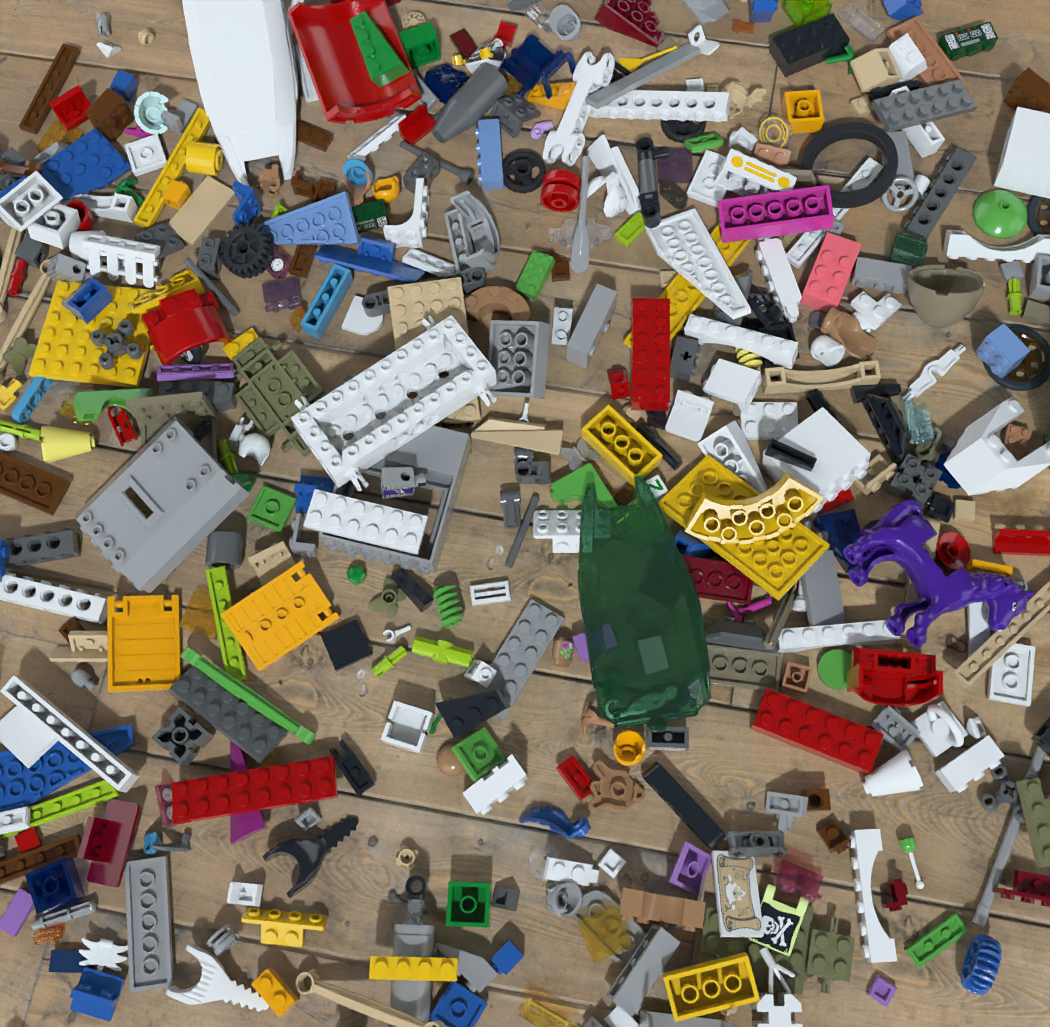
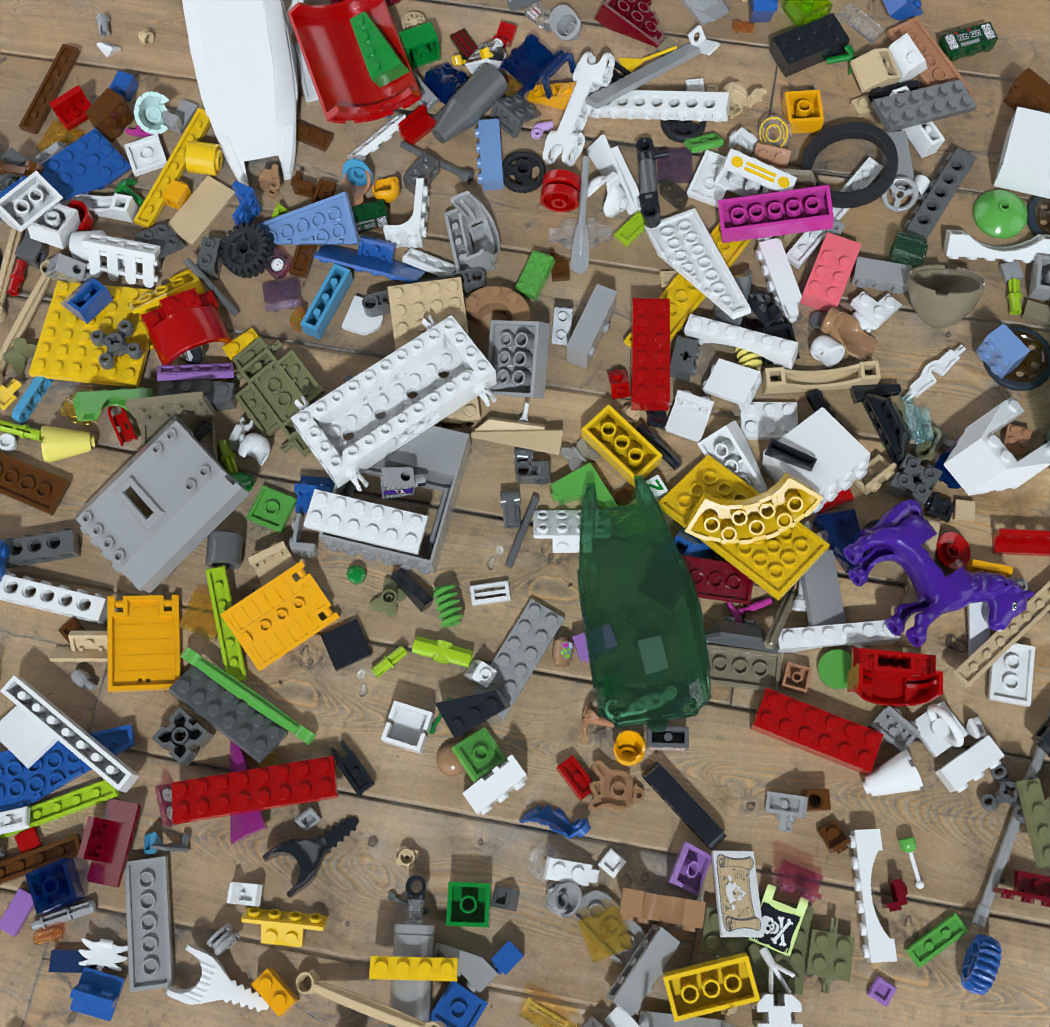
white hand [383,625,411,643] -> none
dark grey piece [725,830,788,858] -> none

